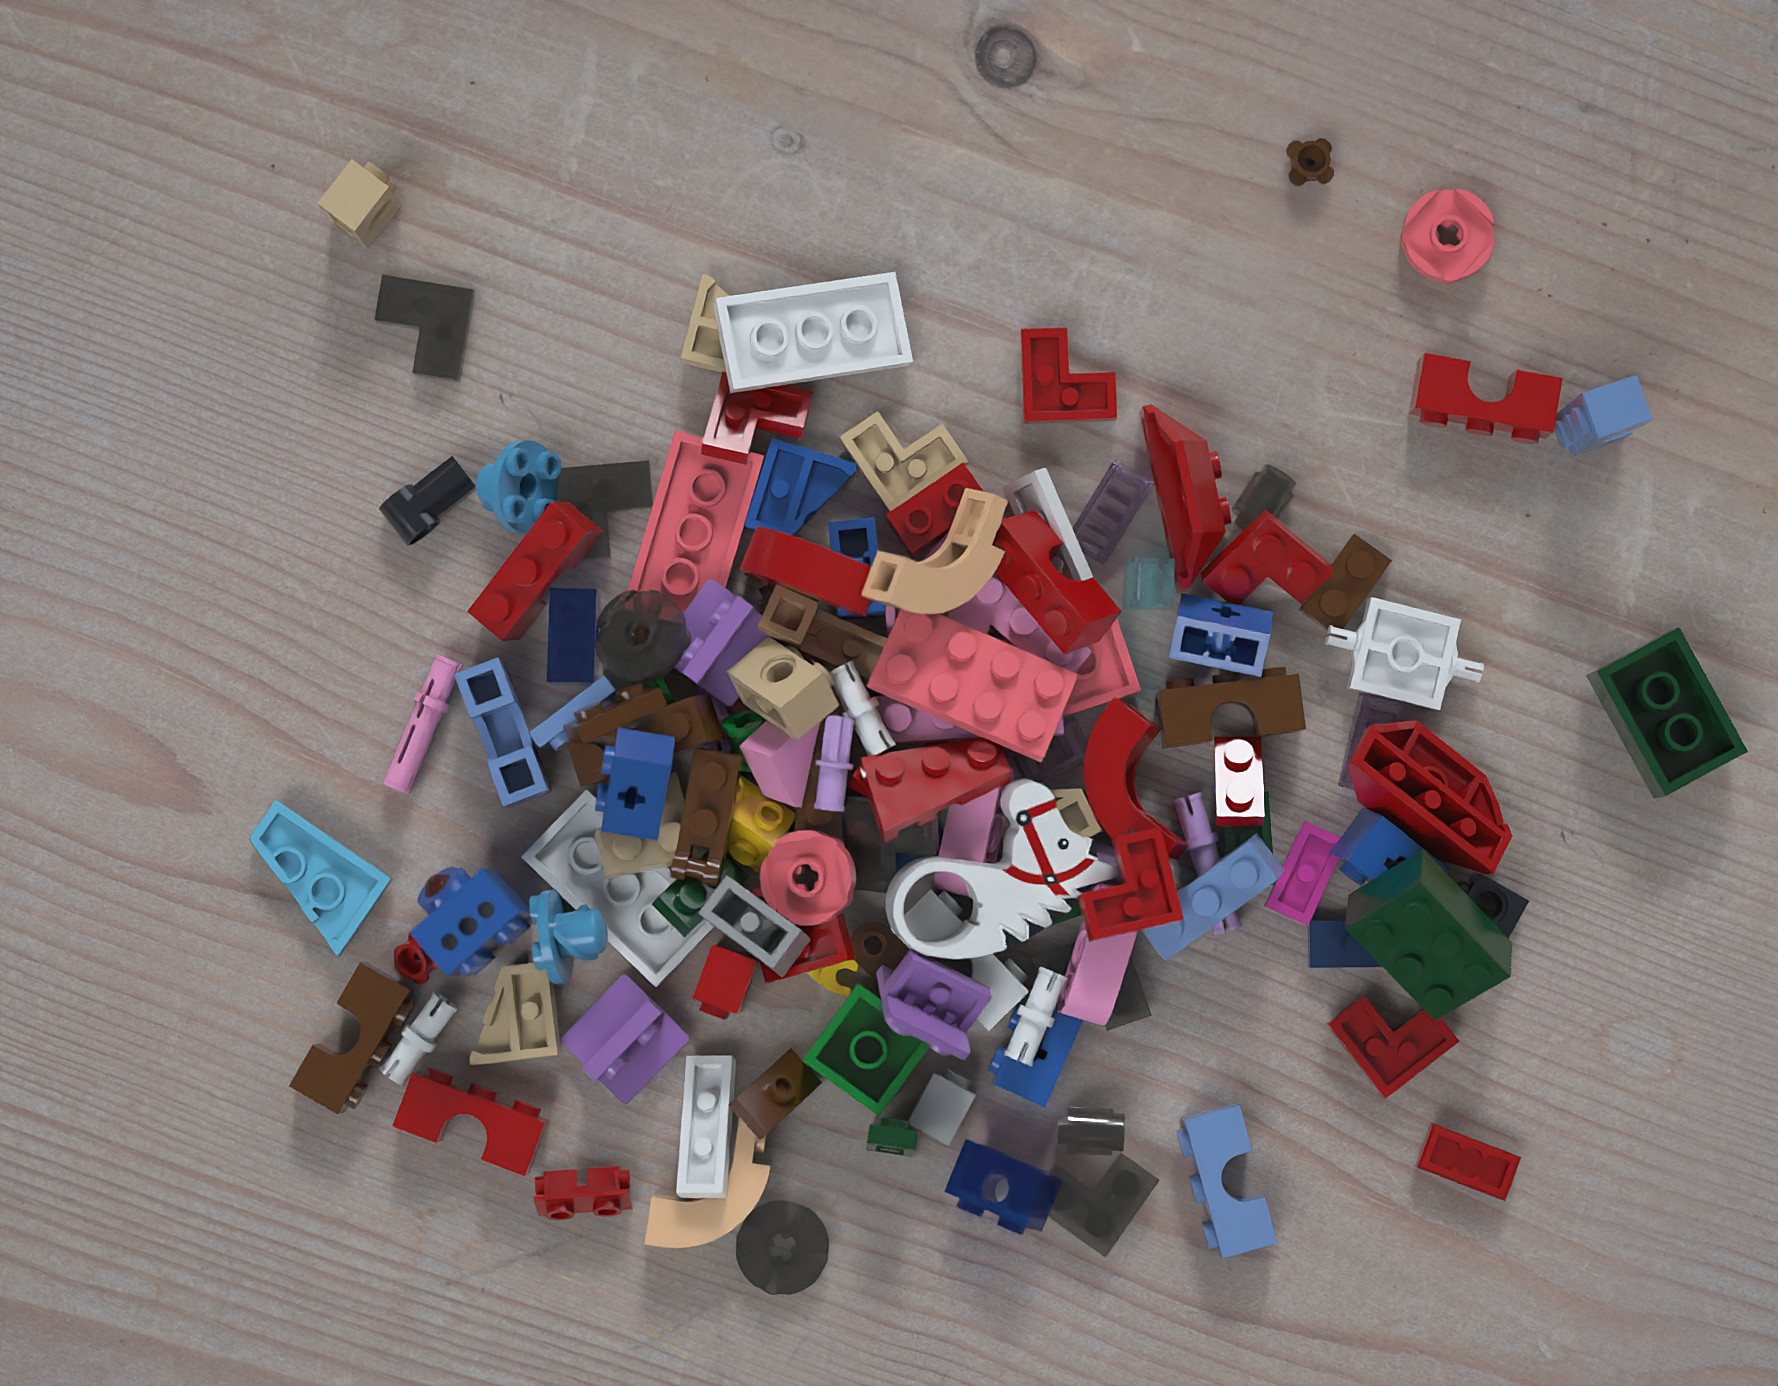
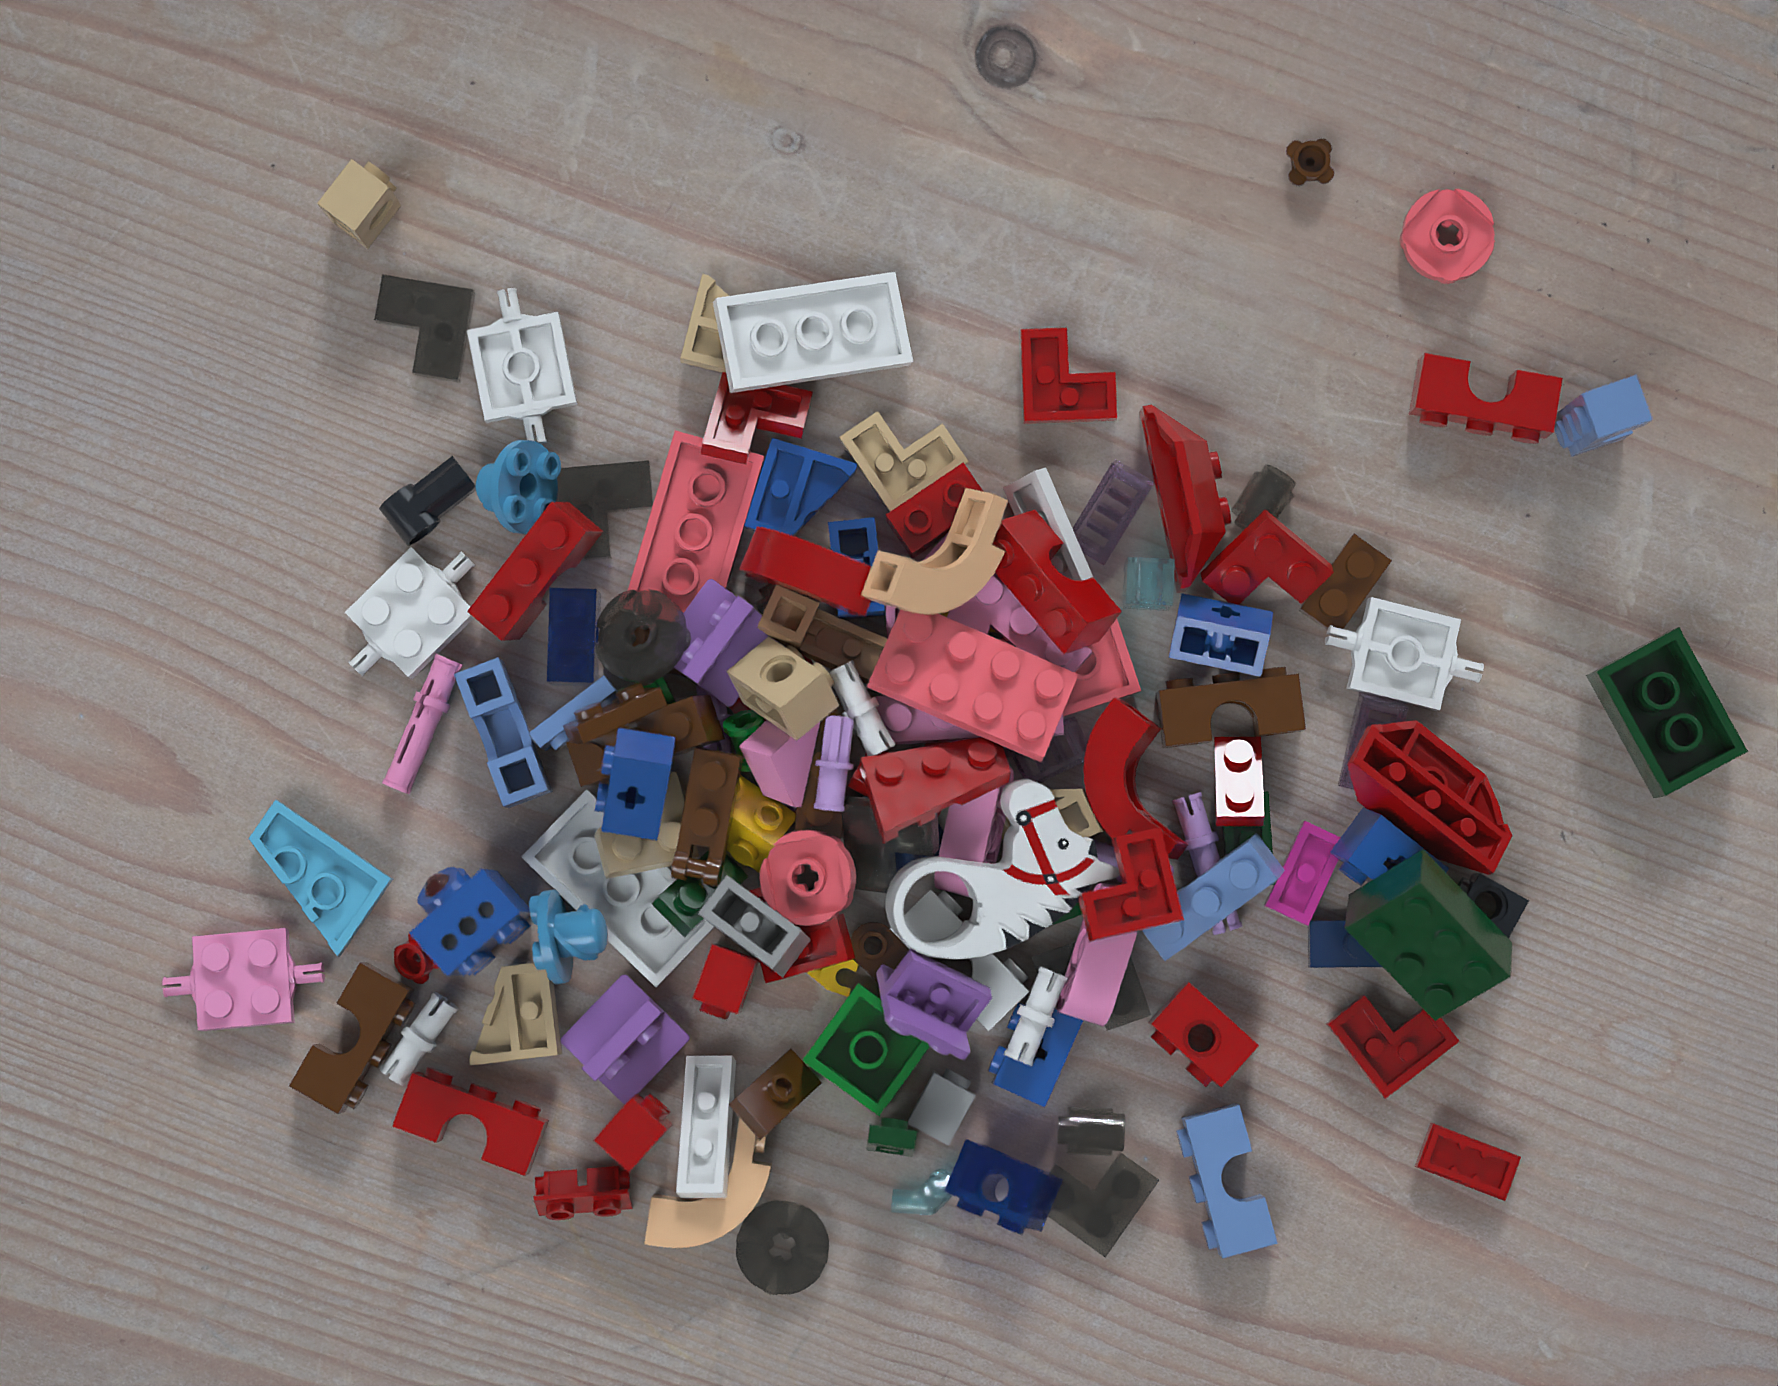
none -> bright pink plate [162,928,325,1031]
none -> white plate [345,547,475,679]
none -> white plate [467,288,577,444]
none -> red brick [593,1093,673,1172]
none -> clear light blue arm [891,1169,956,1215]
none -> red brick [1148,981,1259,1088]

